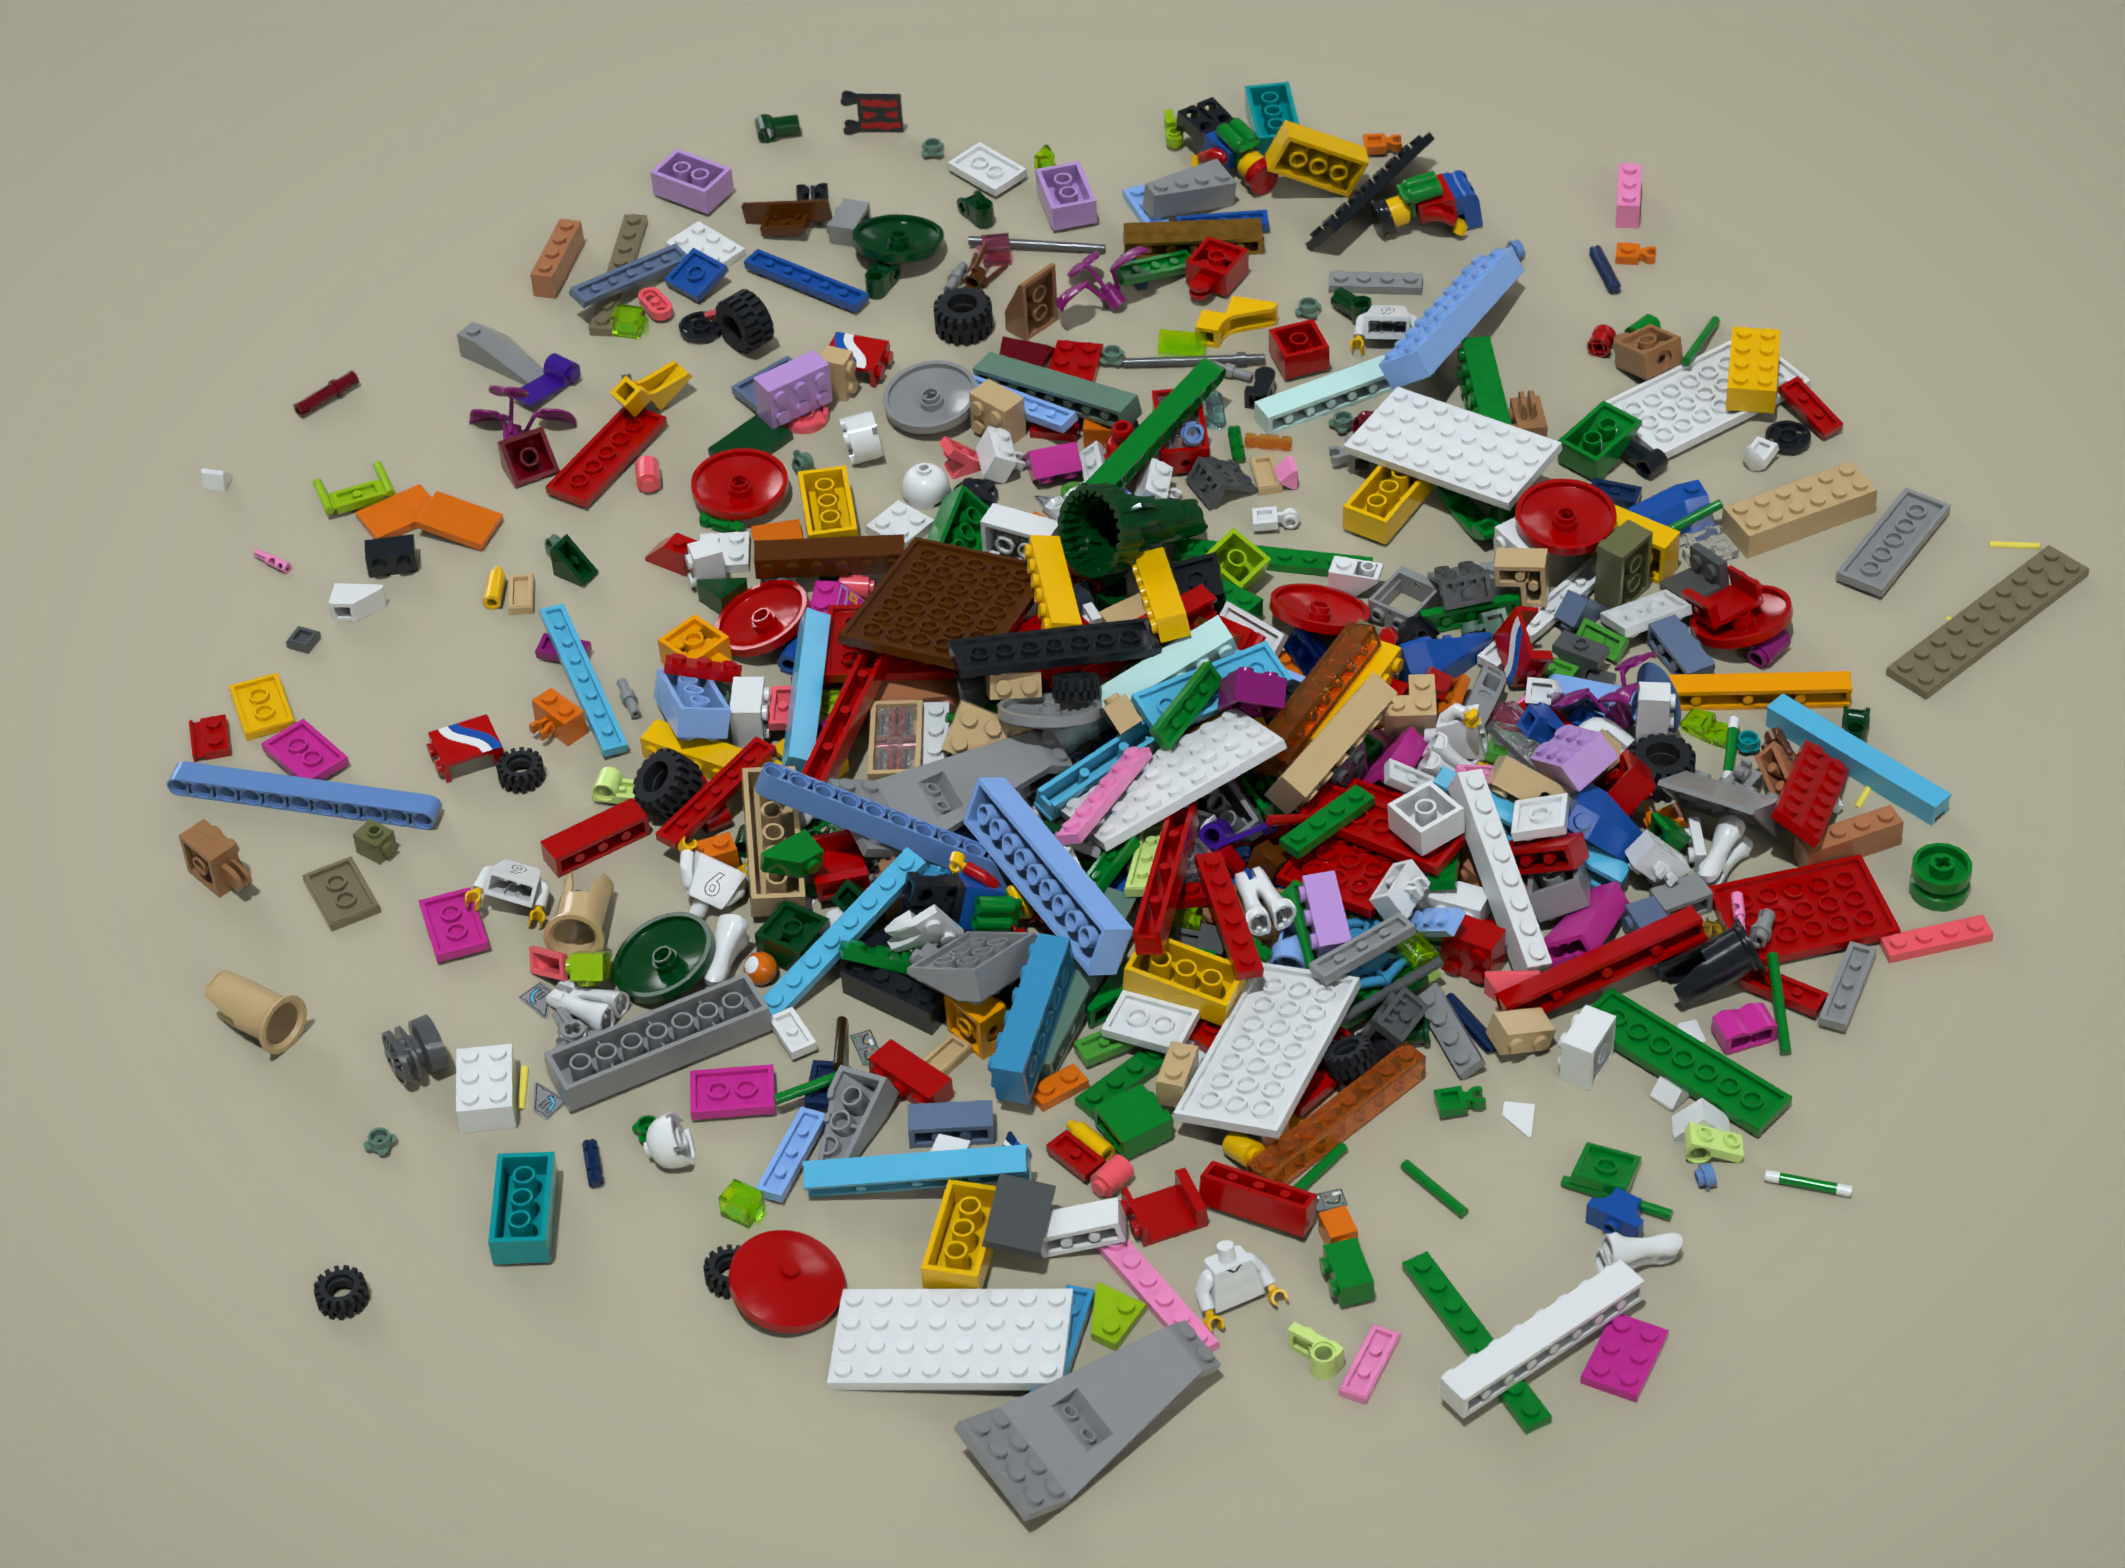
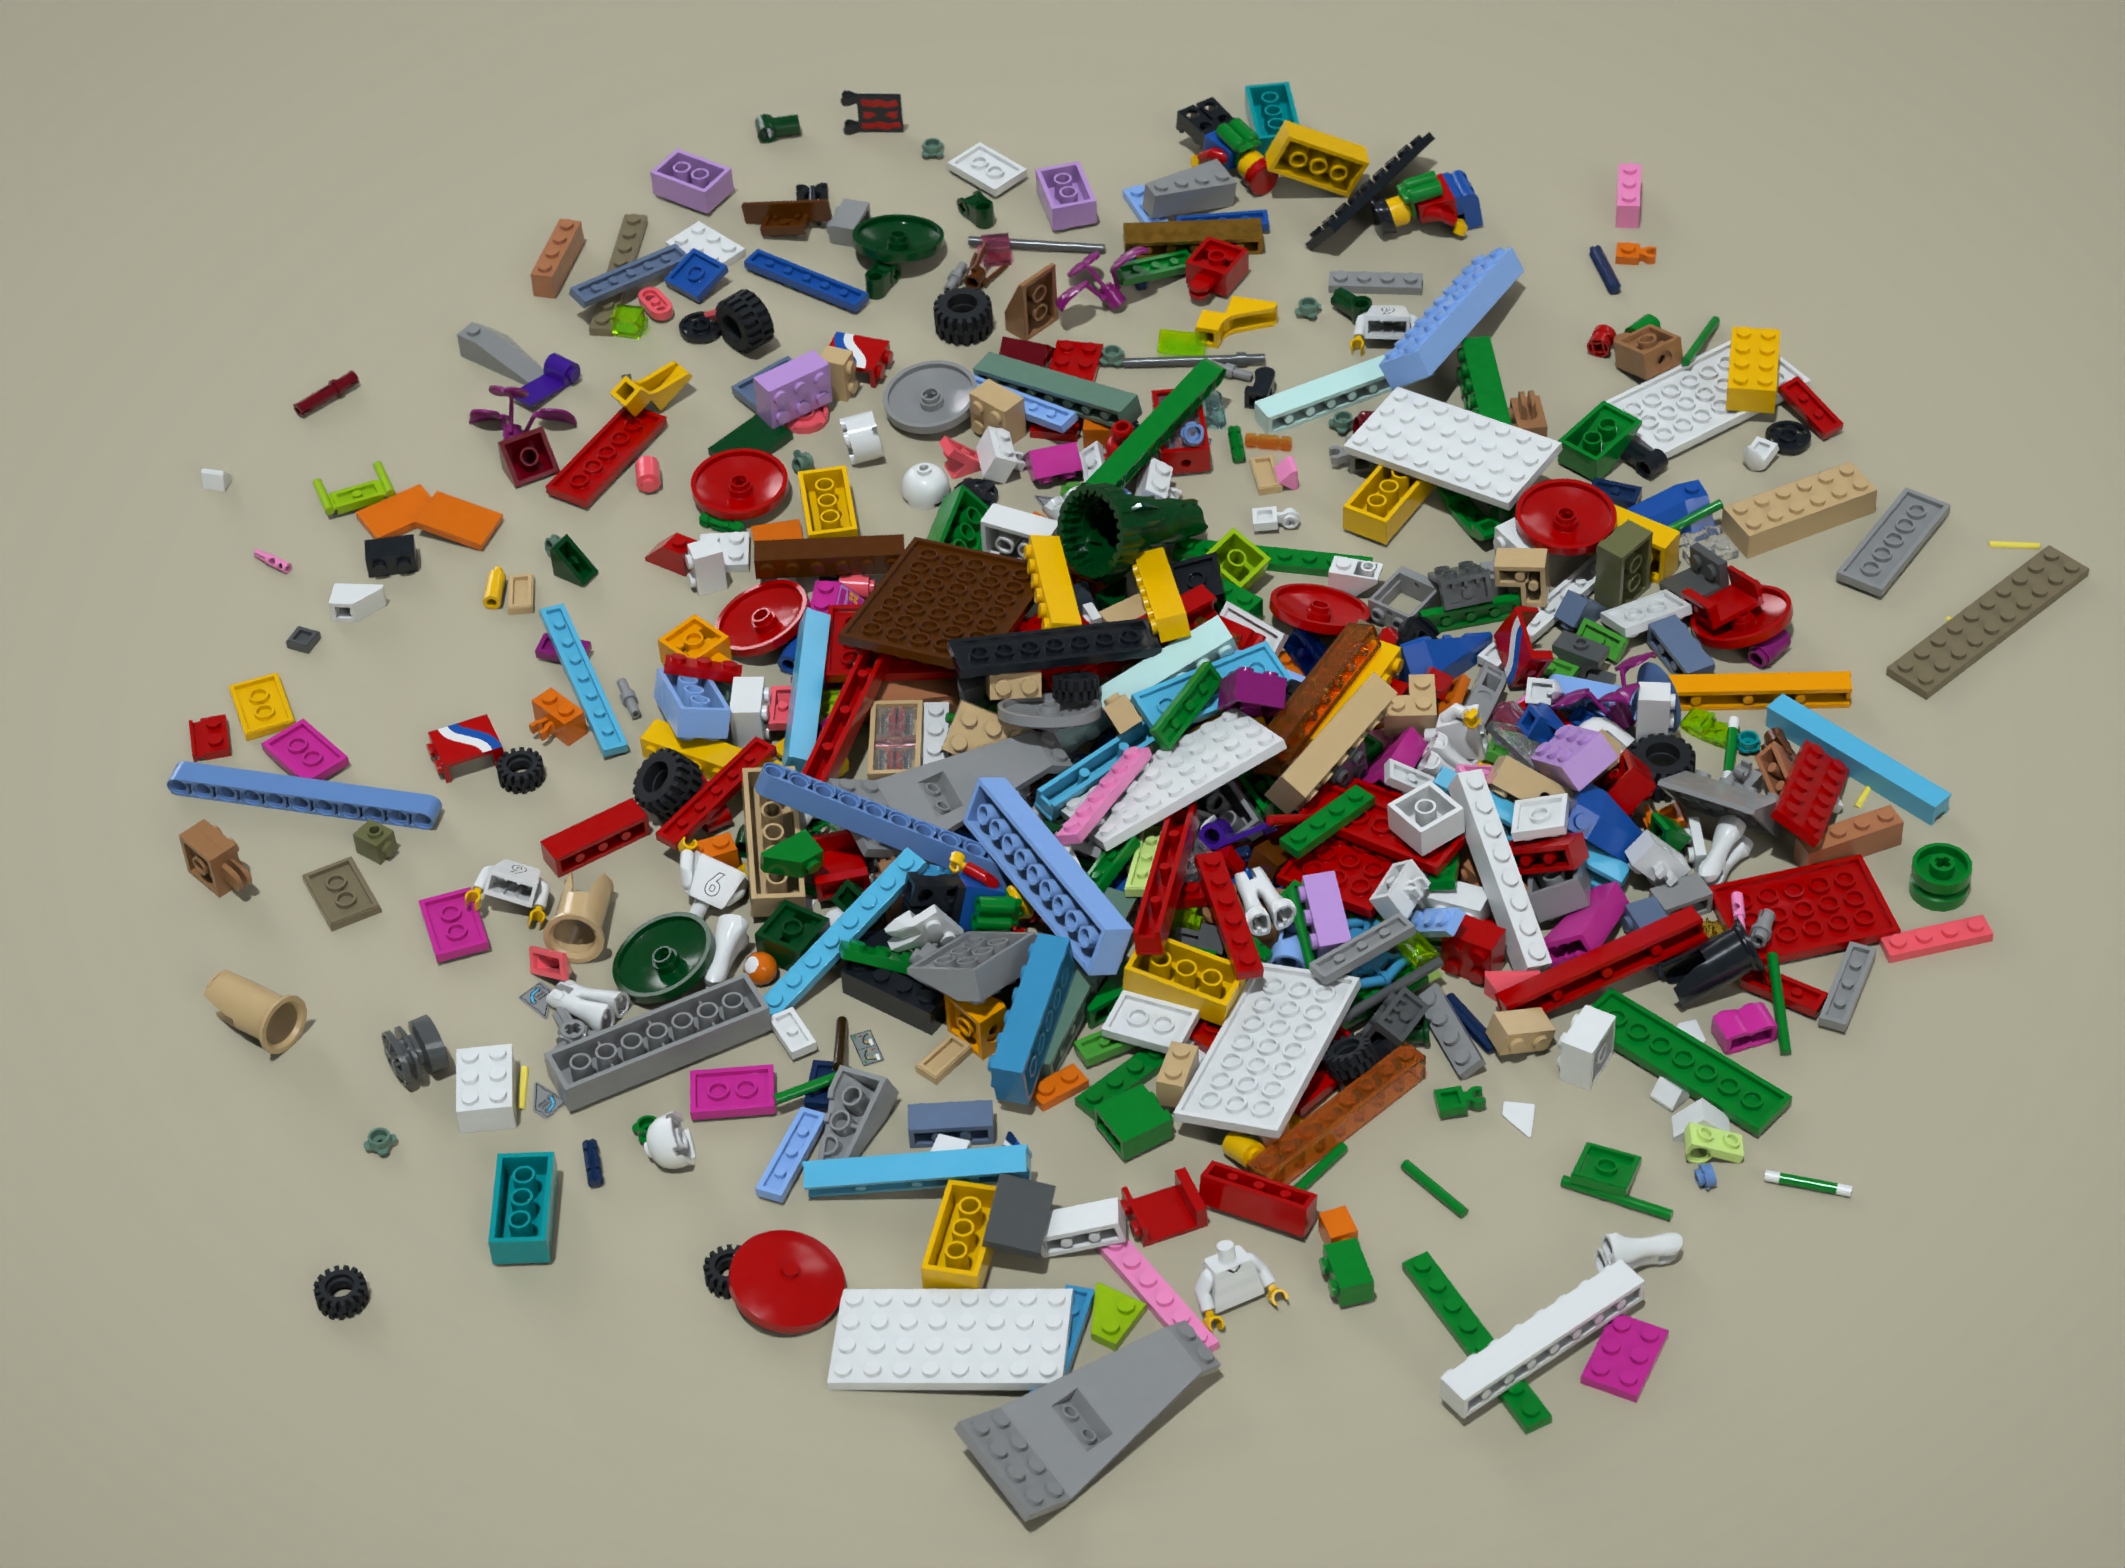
lime brick [566,951,611,986] -> none
yellowish green plate [592,767,641,807] -> none
dark green slope [697,578,748,615] -> none
clear neon green brick [718,1179,766,1229] -> none
white plate [866,500,934,549] -> none
red brick [868,1039,954,1104] -> none
clear neon green slope [1034,144,1055,174] -> none
red plate [1046,1129,1106,1183] -> none
yellow cylinder [1066,1119,1116,1162] -> none
coral brick [1090,1154,1134,1198] -> none
lime plate [1164,109,1183,149] -> none
dark grey bracket [1185,456,1258,509] -> none
red brick [1269,319,1330,380] -> none
yellowish green plate [1288,1321,1344,1380] -> none
light grey sticker [1316,1189,1347,1212] -> none
bright pink tile [1339,1324,1400,1405] -> none
orange plate [1363,133,1402,155] -> none
sand green plate [1460,607,1507,635] -> none
medium blue plate [1505,239,1525,261] -> none
blue brick [1586,1187,1644,1238] -> none
dark green piece [1841,705,1870,743] -> none

